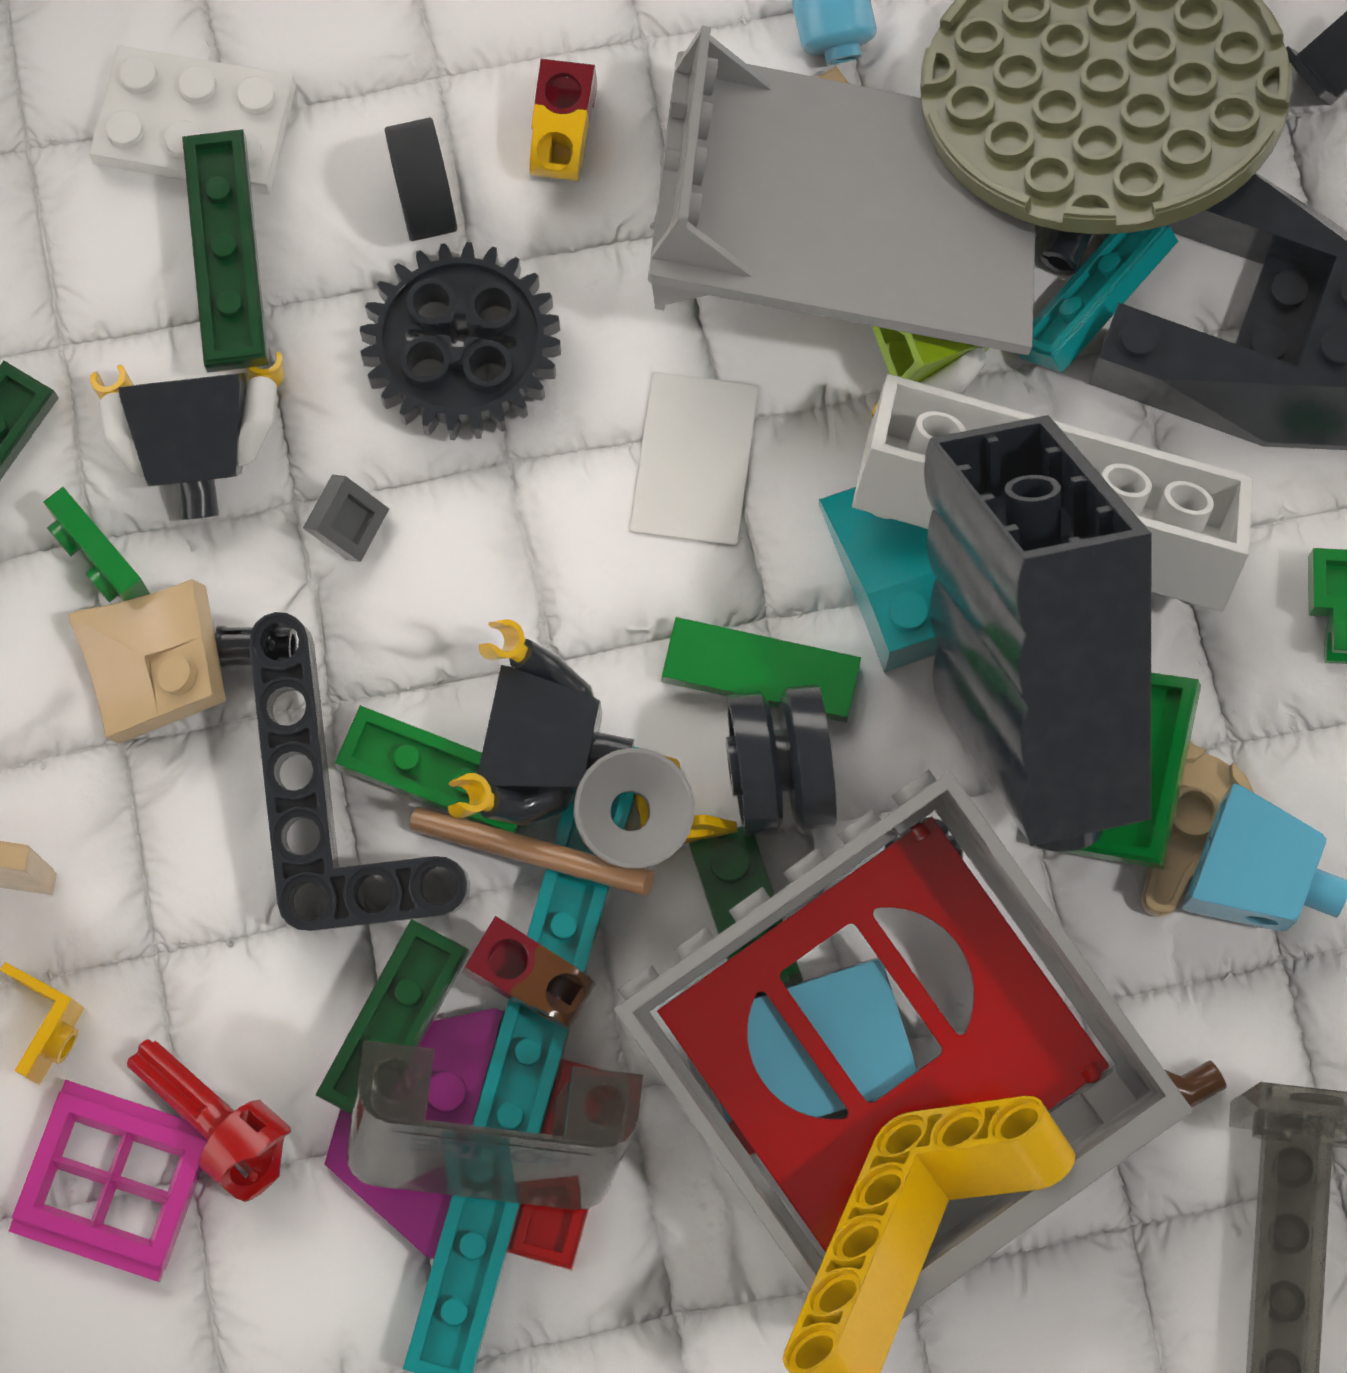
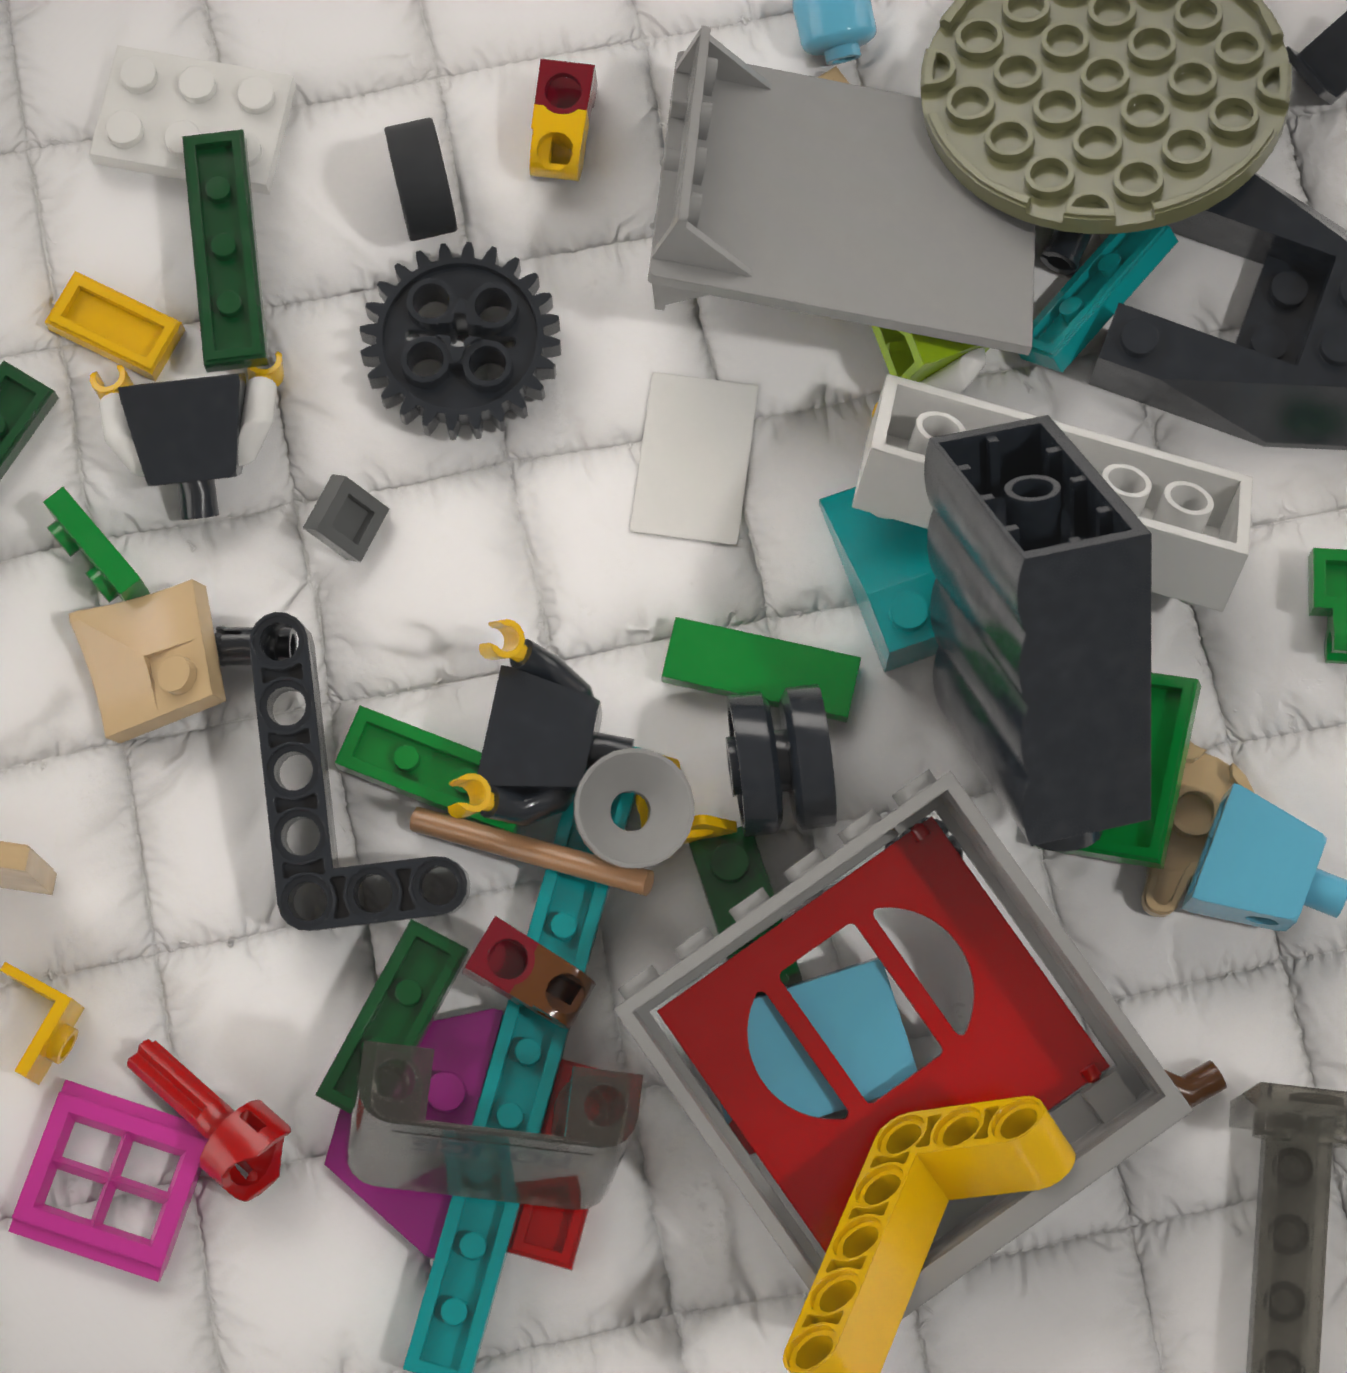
none -> yellow tile [45,271,185,382]

